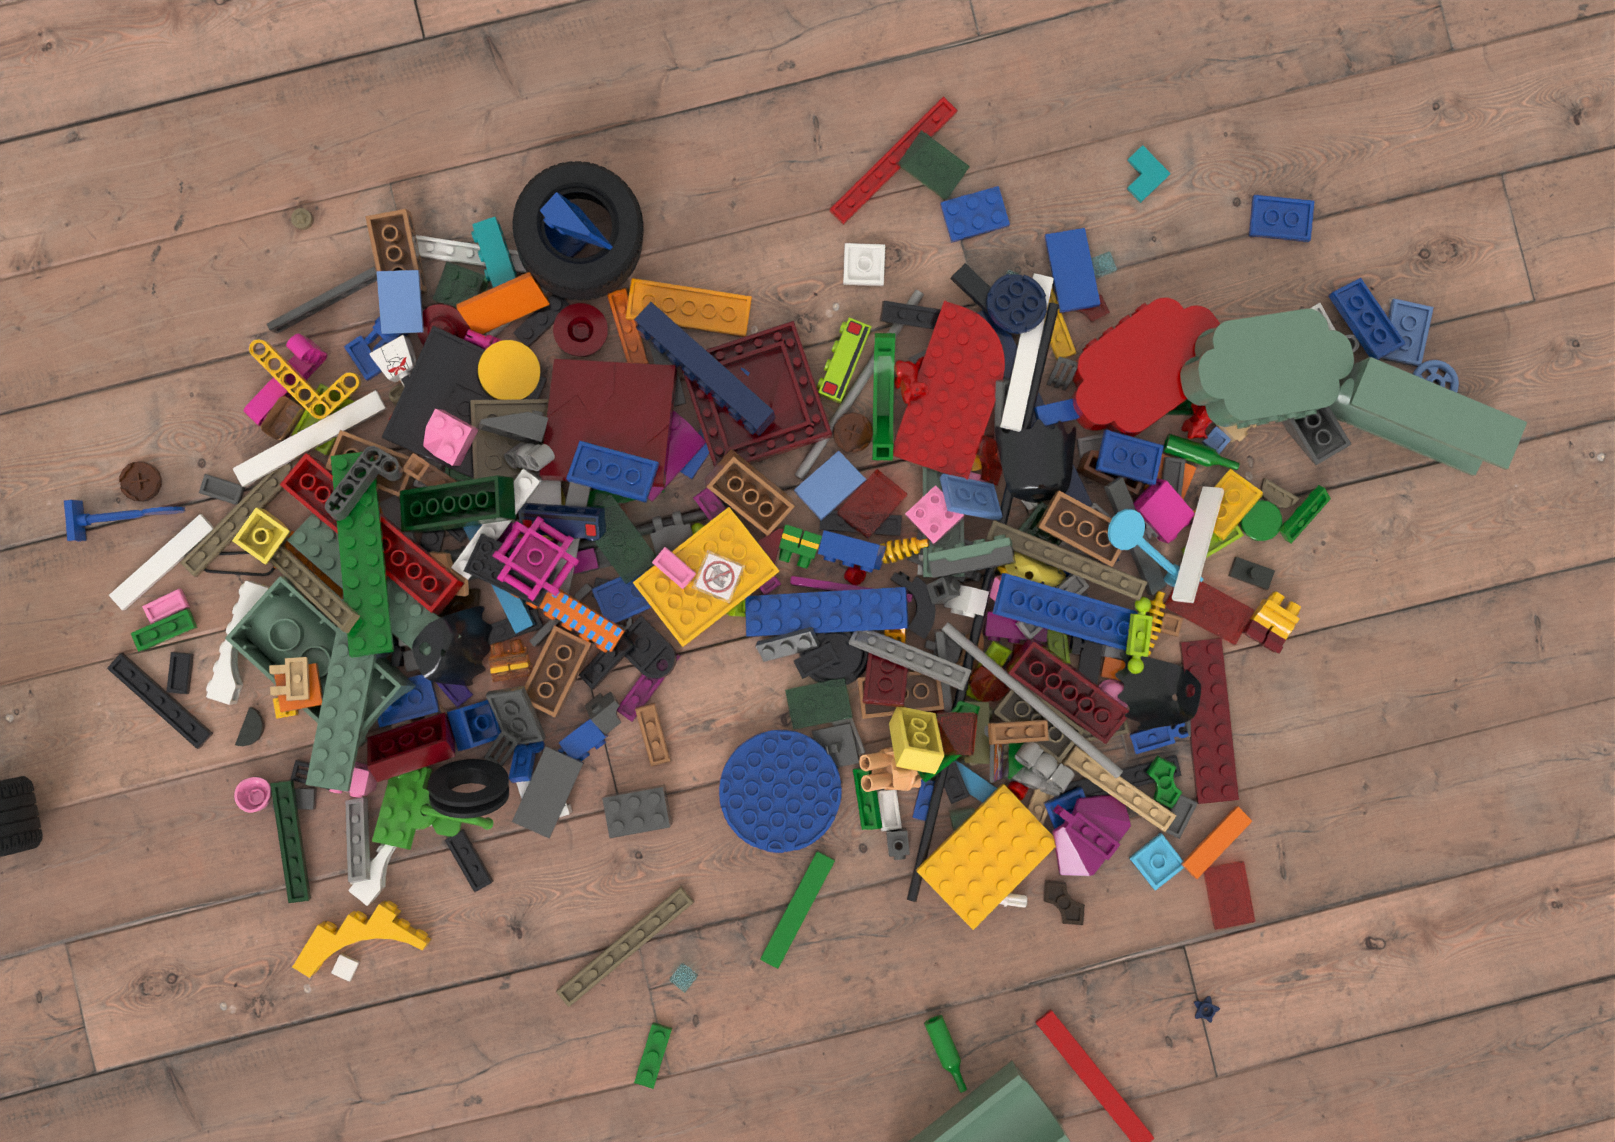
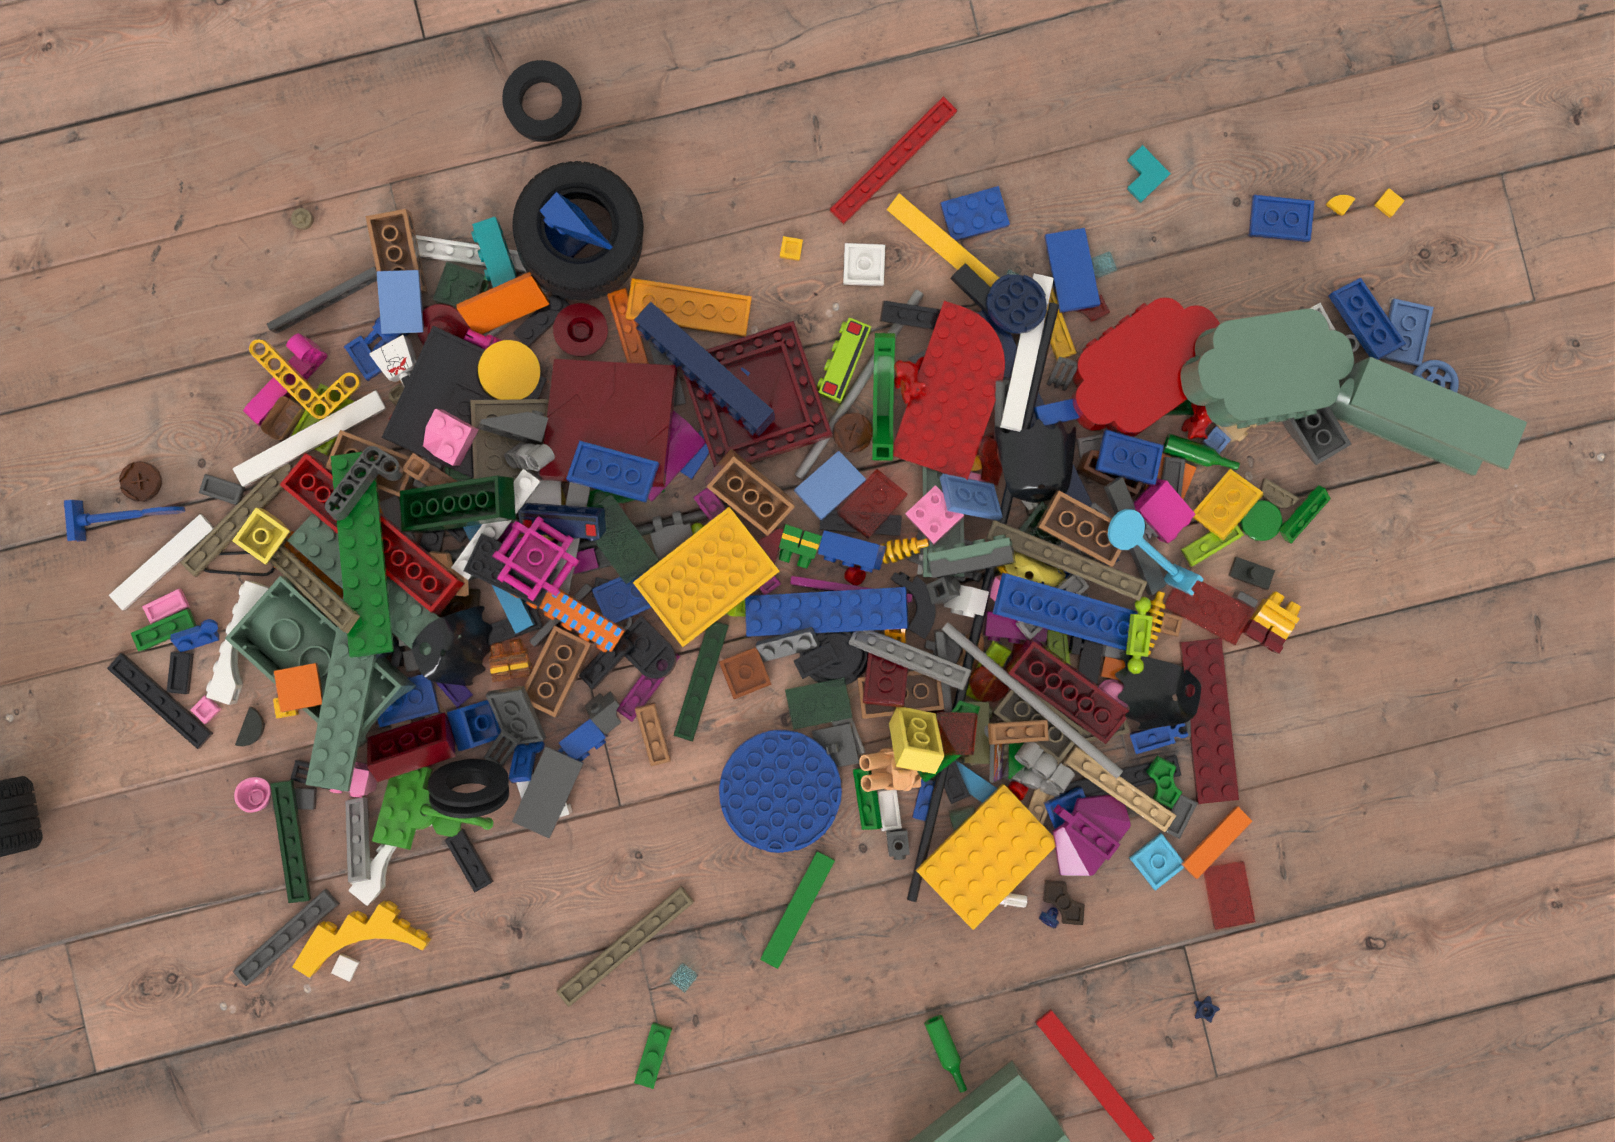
tan plate [269,657,310,701] -> none
dark grey brick [602,784,672,838] -> none
bright pink tile [652,547,697,589] -> none
clear piece [692,550,745,604] -> none
clear green tile [897,130,970,200] -> none
white tile [1172,486,1224,603] -> none
none -> blue hinge [170,619,219,653]
none -> bright pink tile [191,695,221,724]
none -> dark grey tile [233,889,340,986]
none -> black tyre [502,60,582,142]
none -> dark green tile [673,621,729,742]
none -> dark orange plate [719,647,772,699]
none -> yellow tile [780,236,803,261]
none -> yellow tile [887,194,1000,287]
none -> clear blue tile [1038,907,1060,929]
none -> dark grey tile [1232,591,1258,608]
none -> yellow tile [1325,195,1355,216]
none -> yellow tile [1374,188,1405,218]

